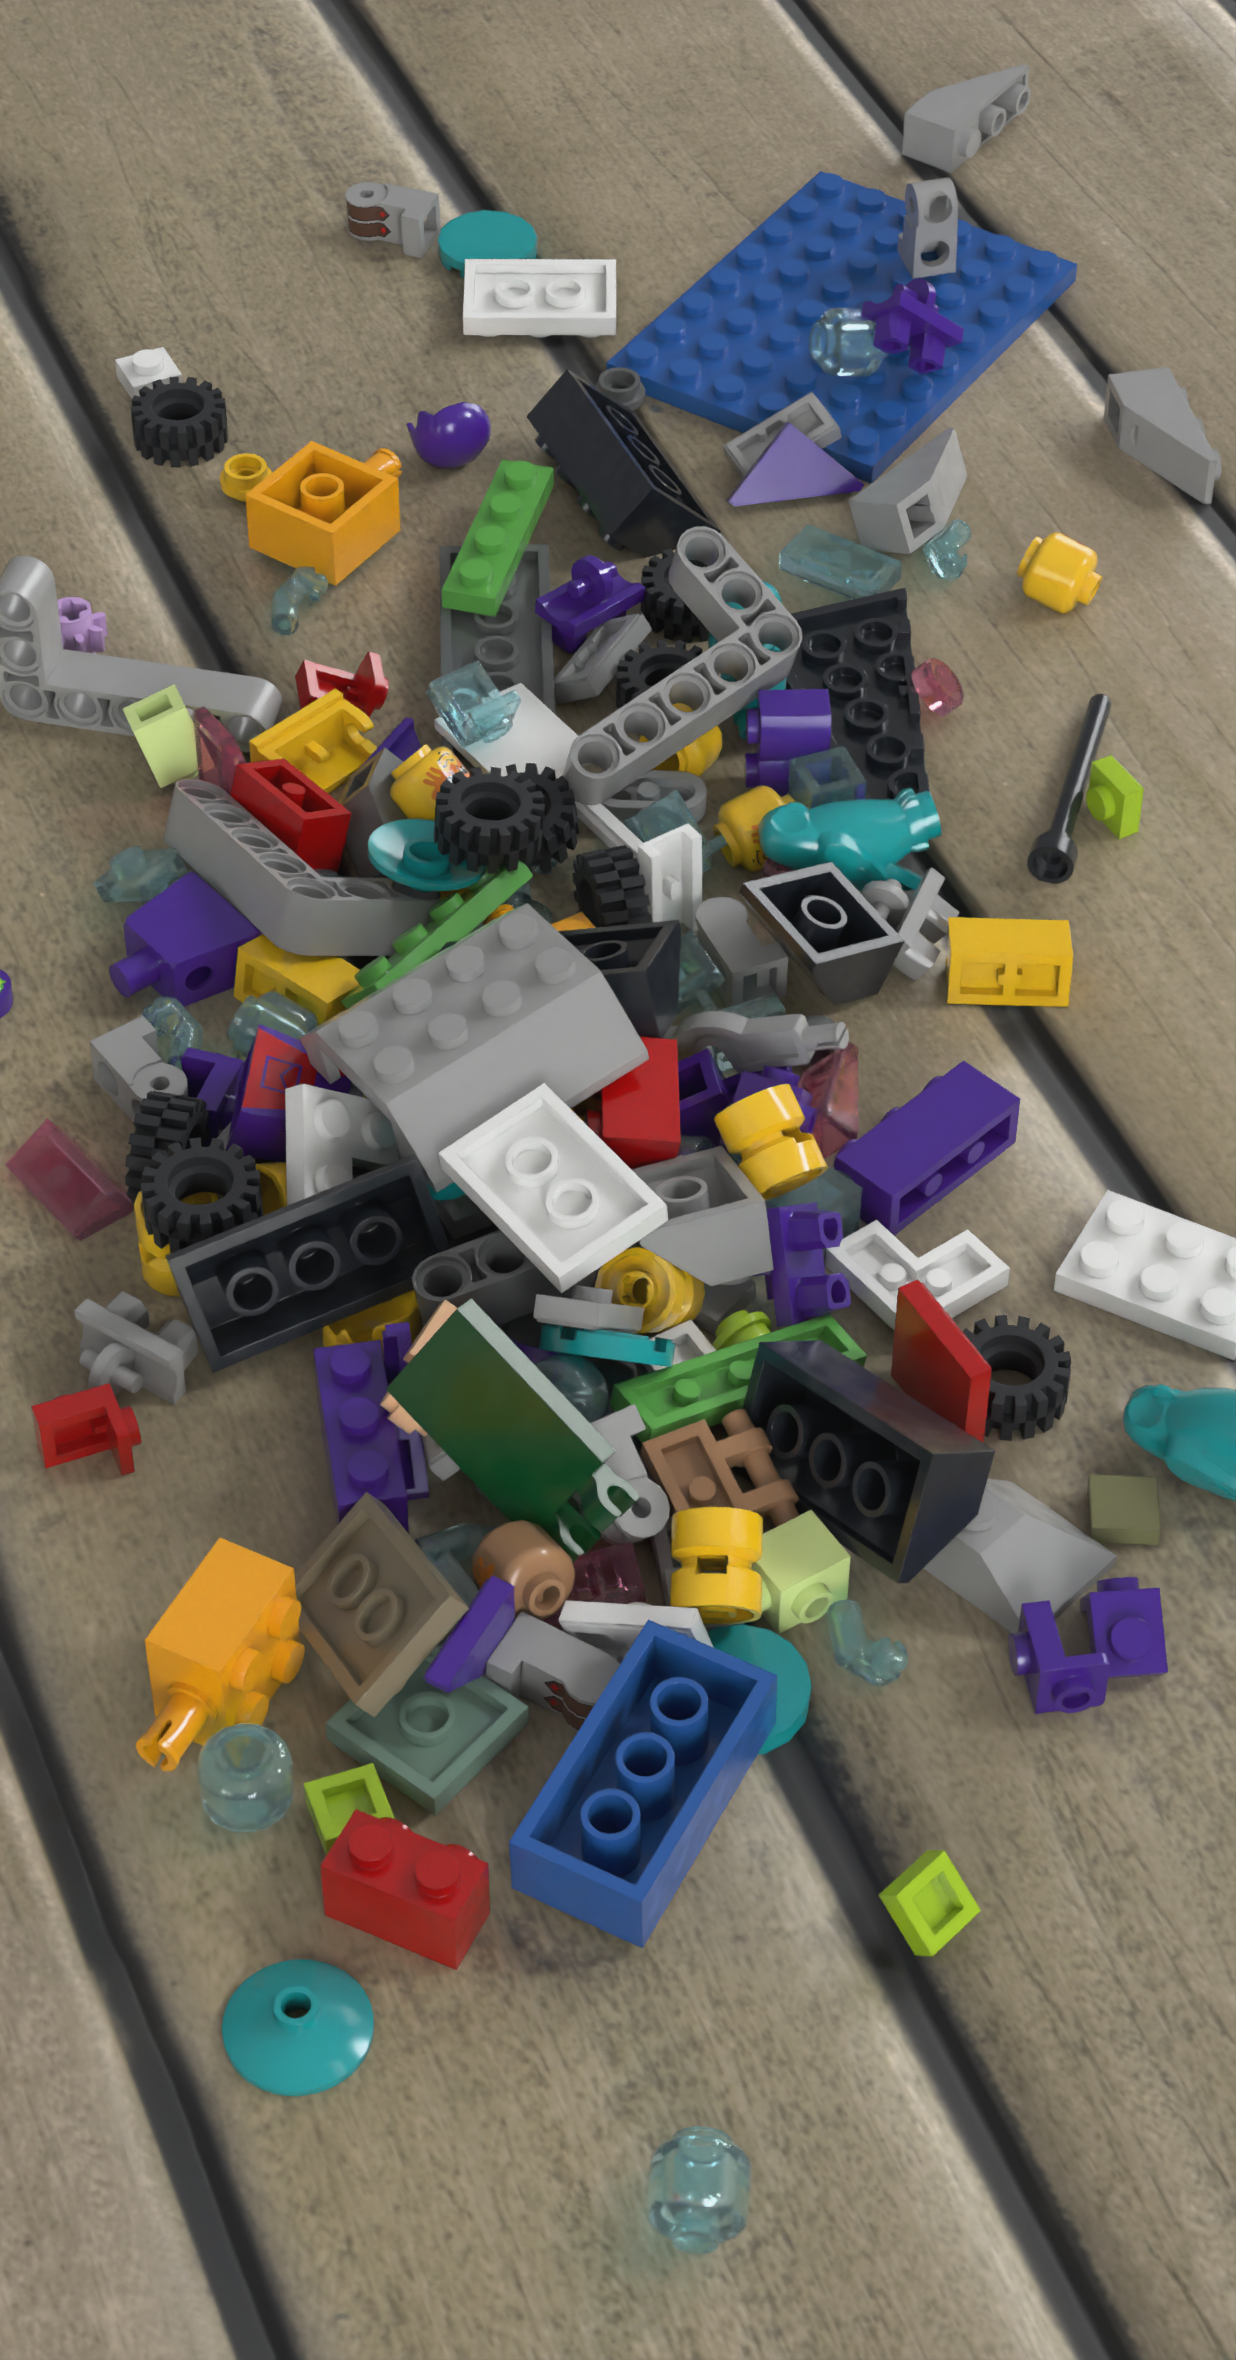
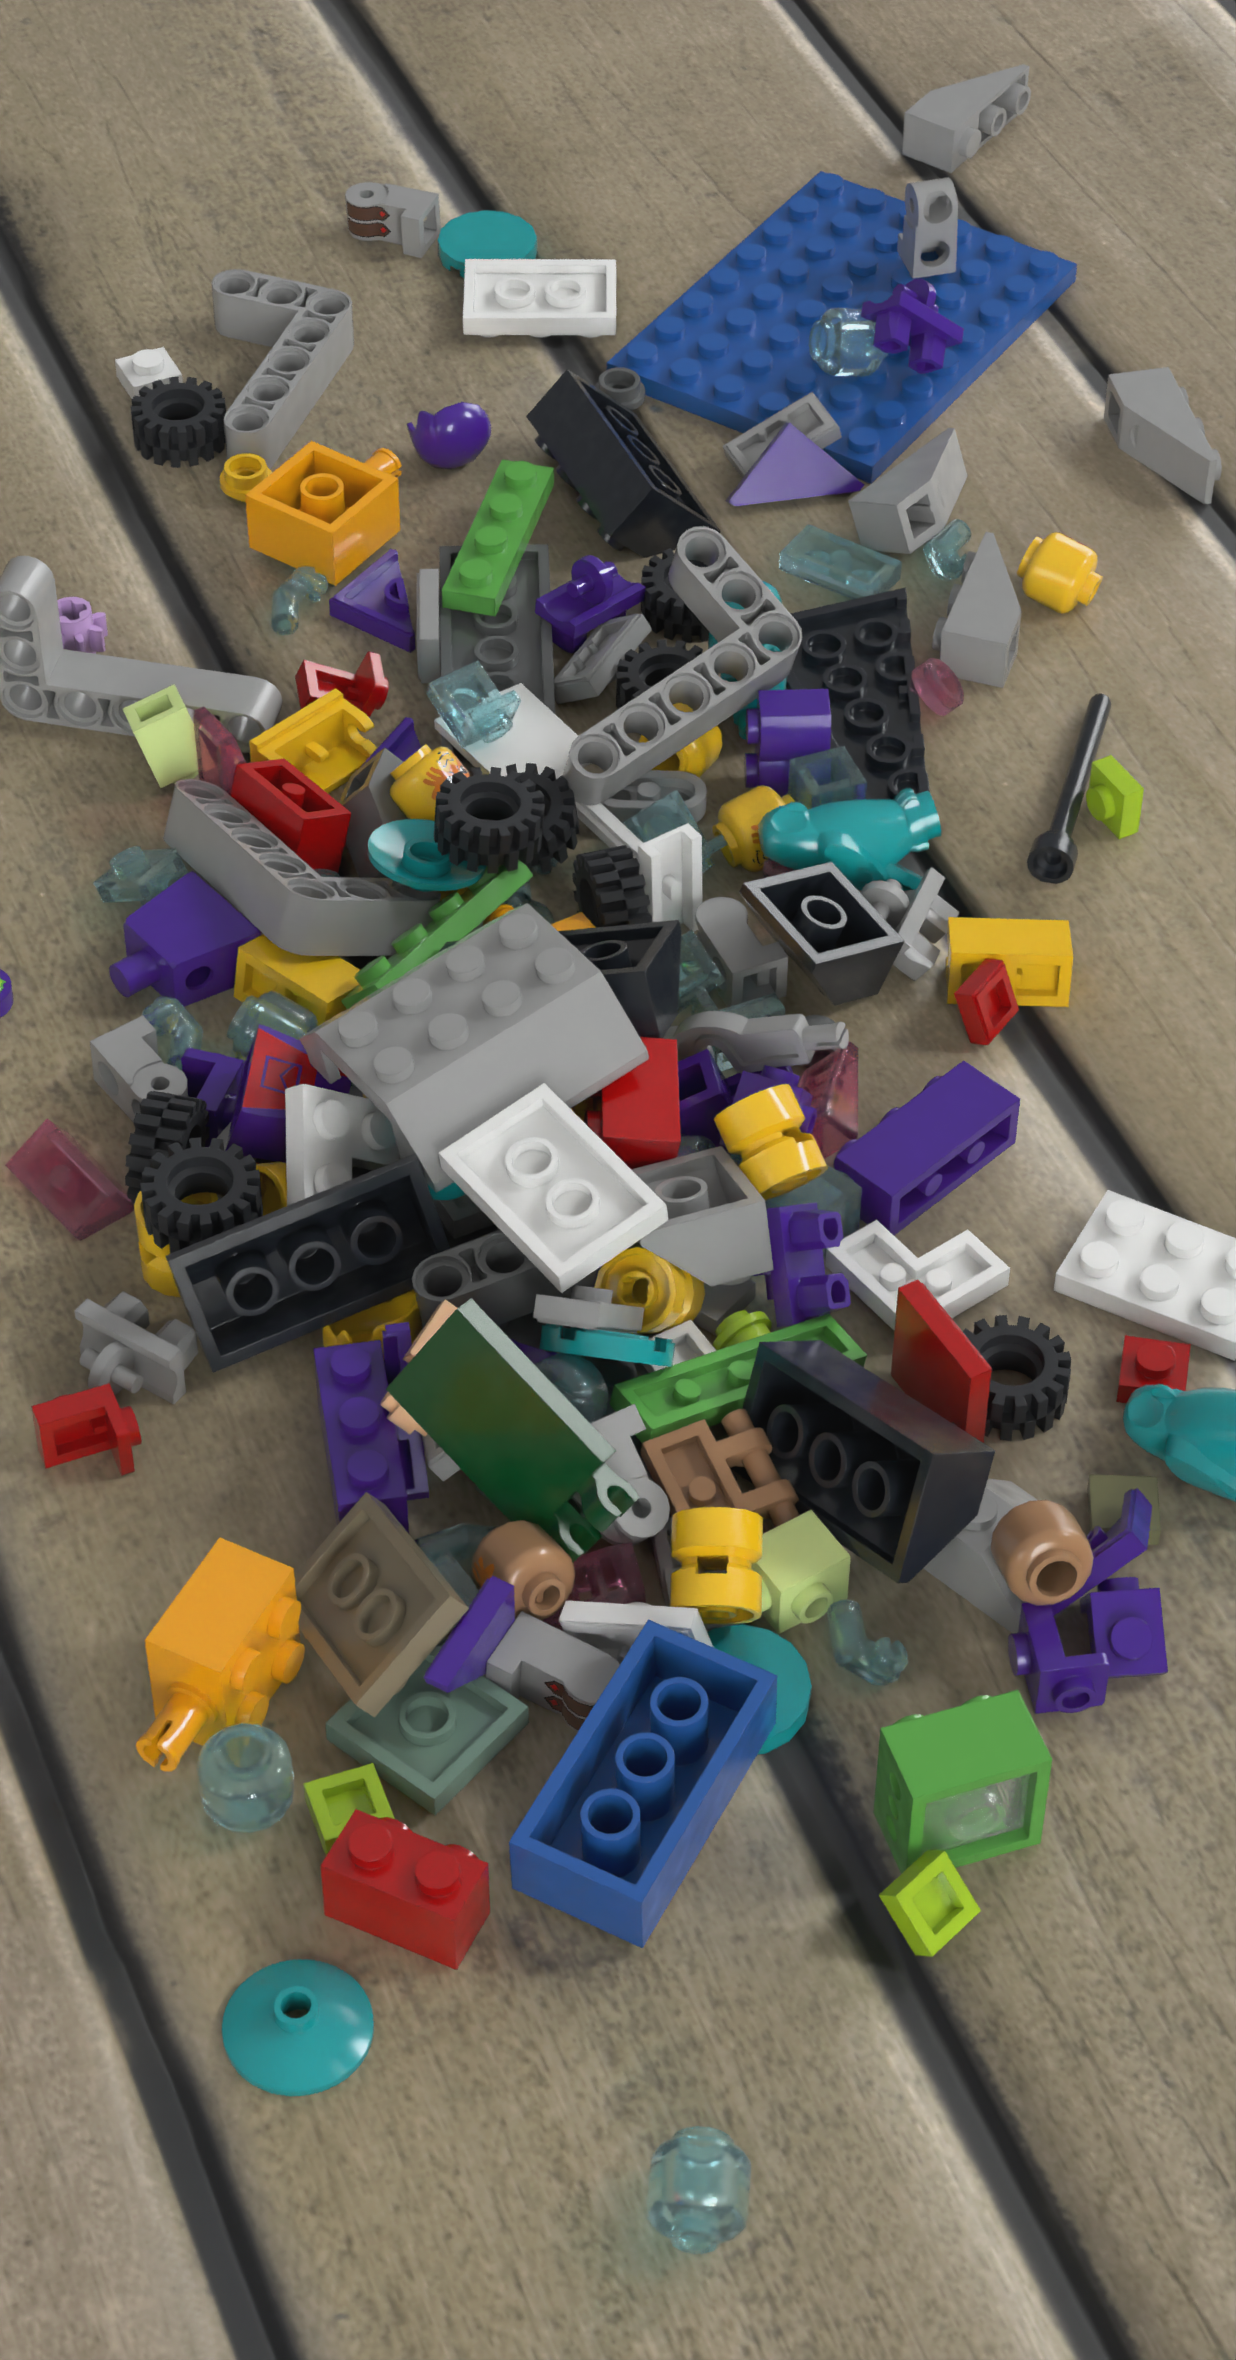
none -> light grey beam [211,269,354,469]
none -> dark purple tile [329,549,416,653]
none -> light grey tile [417,569,441,683]
none -> bright green piece [873,1690,1052,1874]
none -> light grey slope [932,532,1022,688]
none -> red tile [954,959,1019,1045]
none -> medium nougat head [991,1500,1093,1606]
none -> dark purple tile [1051,1488,1152,1616]
none -> red plate [1116,1335,1191,1403]

